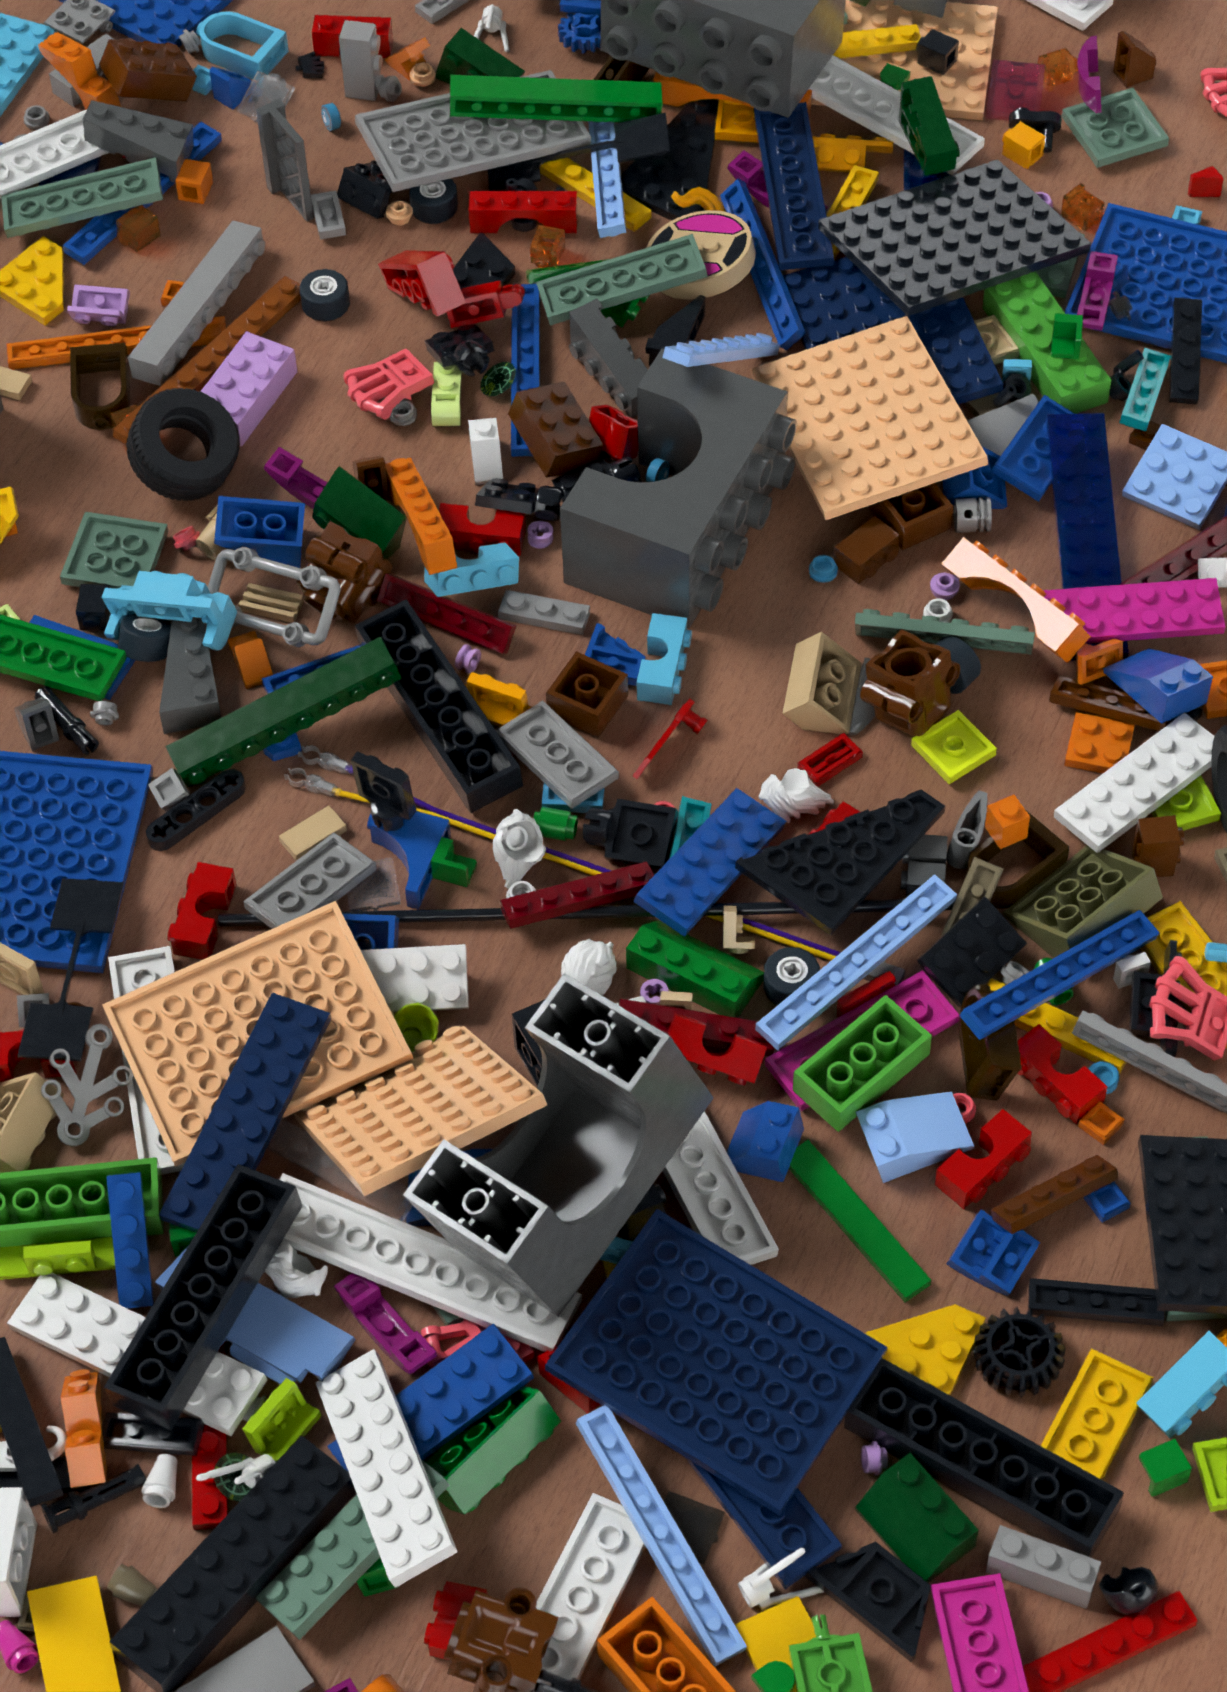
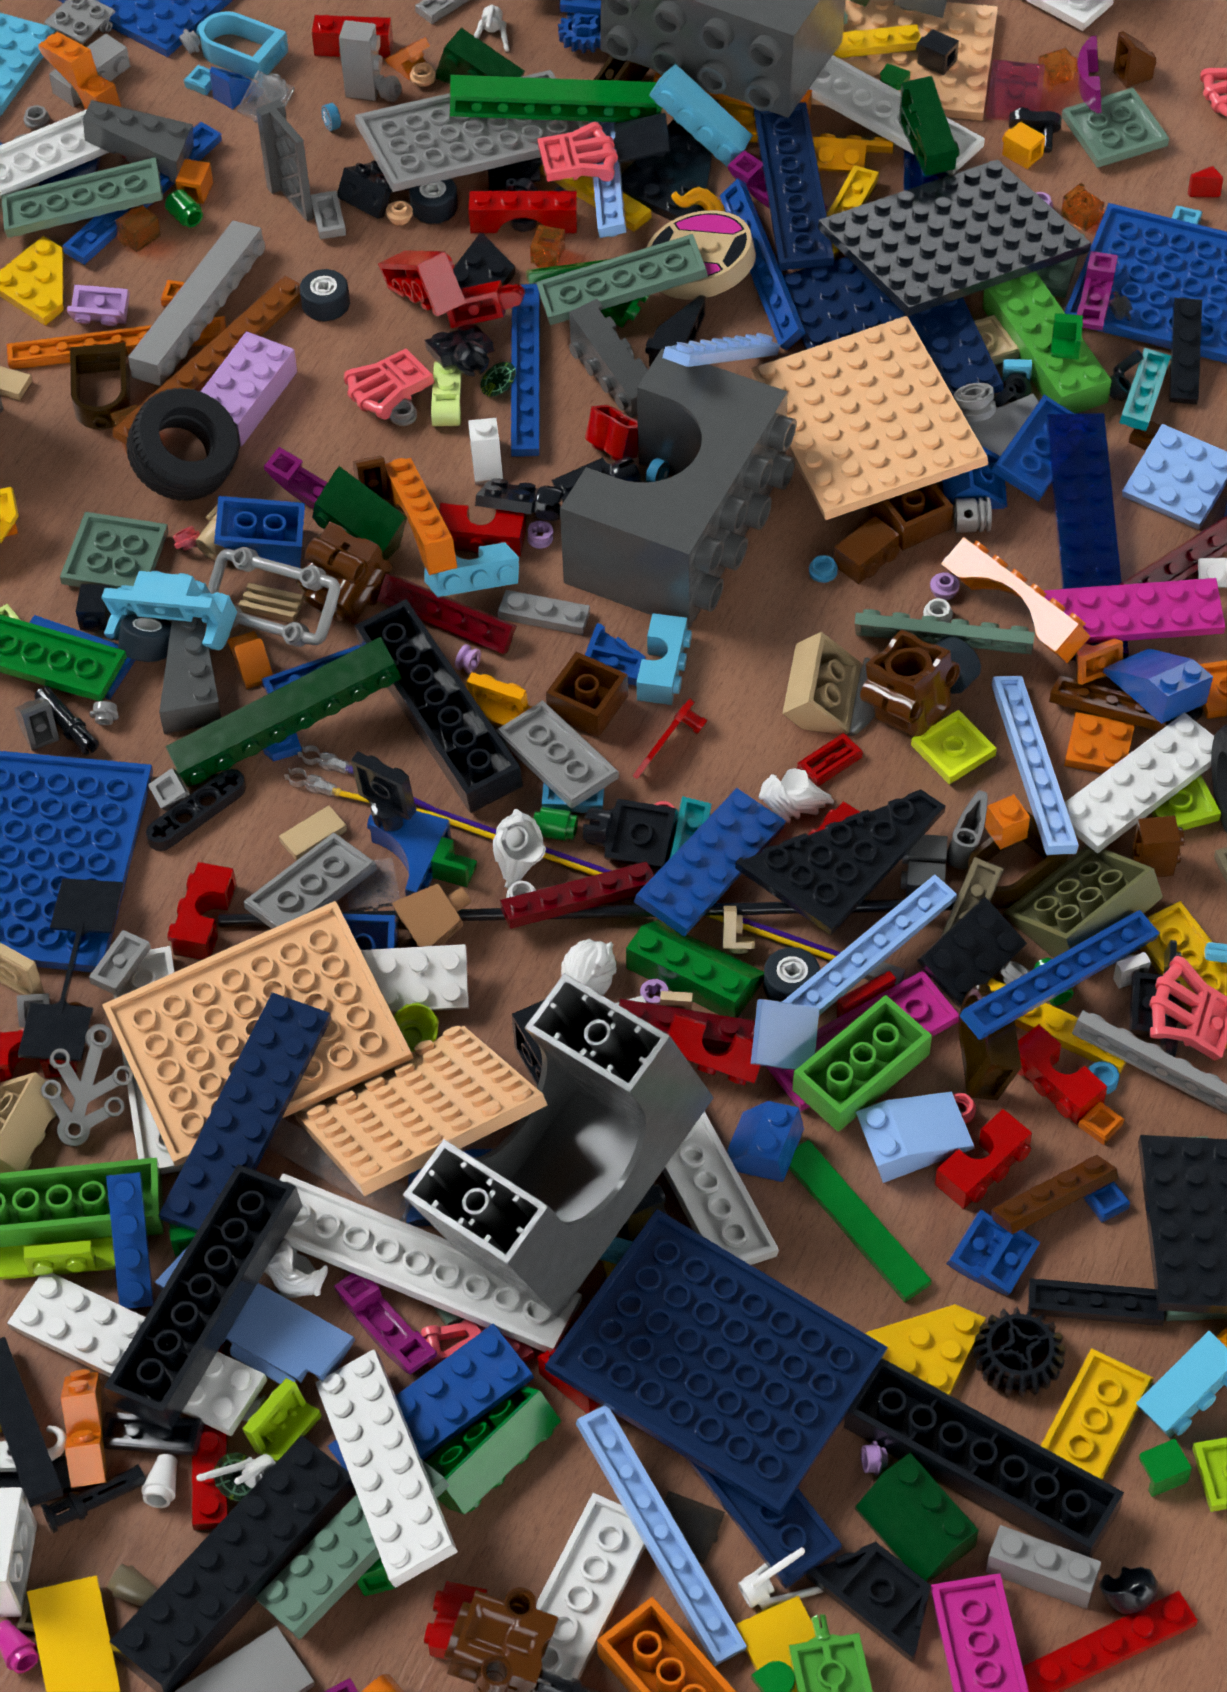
reddish brown brick [99,39,197,102] -> none
black piece [295,51,324,78] -> none
reddish brown brick [508,381,603,478] -> none
none -> light grey plate [89,930,151,995]
none -> green brick [165,190,203,228]
none -> medium nougat torso [392,884,472,947]
none -> coral plate [537,122,618,182]
none -> medium azure brick [649,64,753,167]
none -> medium blue tile [751,999,820,1070]
none -> light grey wheel [954,383,996,422]
none -> light blue plate [991,676,1079,855]

